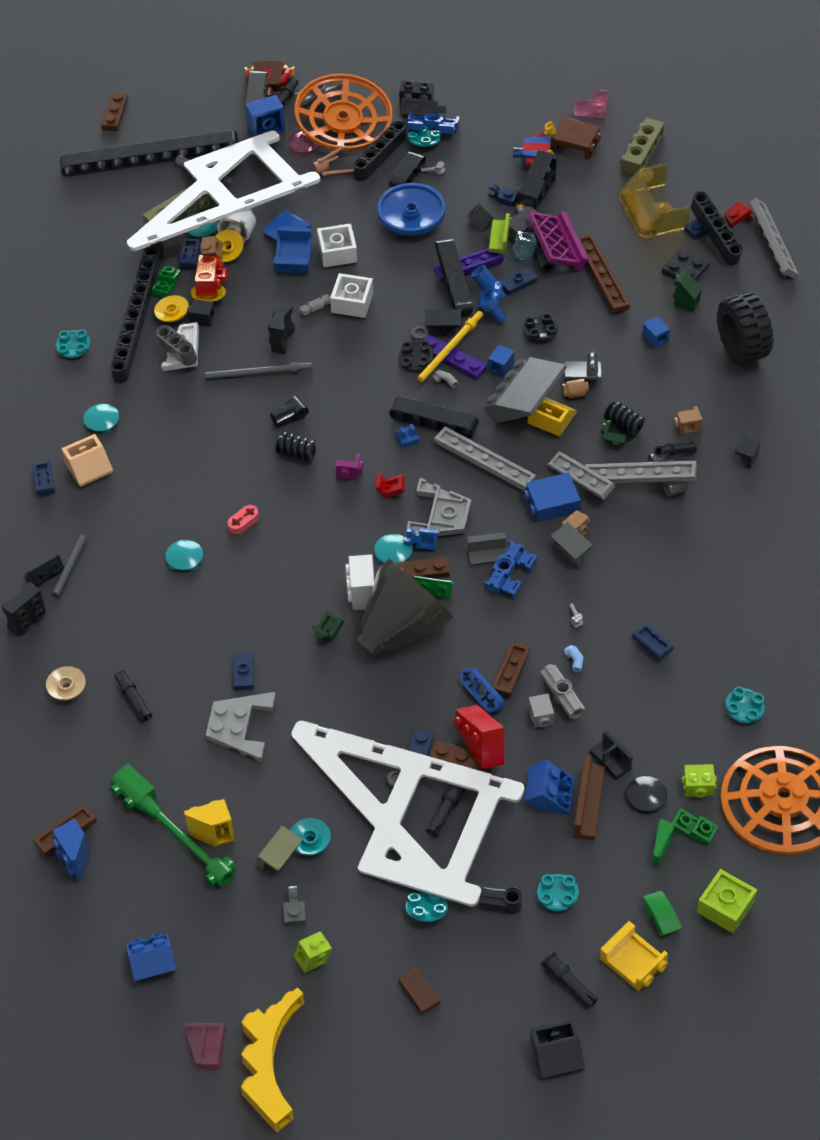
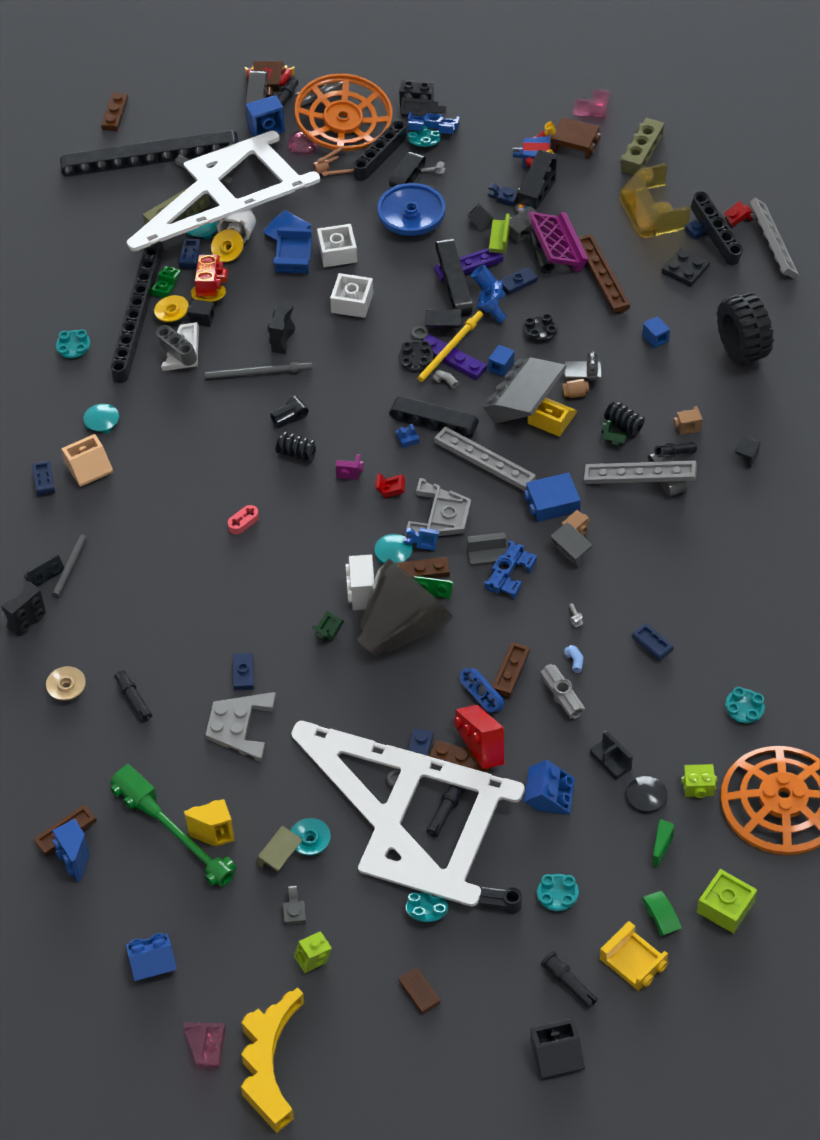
teal dish [165,540,203,571] -> none
medium nougat brick [200,236,223,259] -> none
light grey axle [299,294,331,316] -> none
clear light blue brick [513,231,536,260] -> none
light grey brick [528,694,554,728] -> none
light grey tile [548,451,615,500] -> none
reddish brown fence [574,755,605,840] -> none
green slope [672,808,719,844] -> none
dark green slope [673,270,702,312] -> none

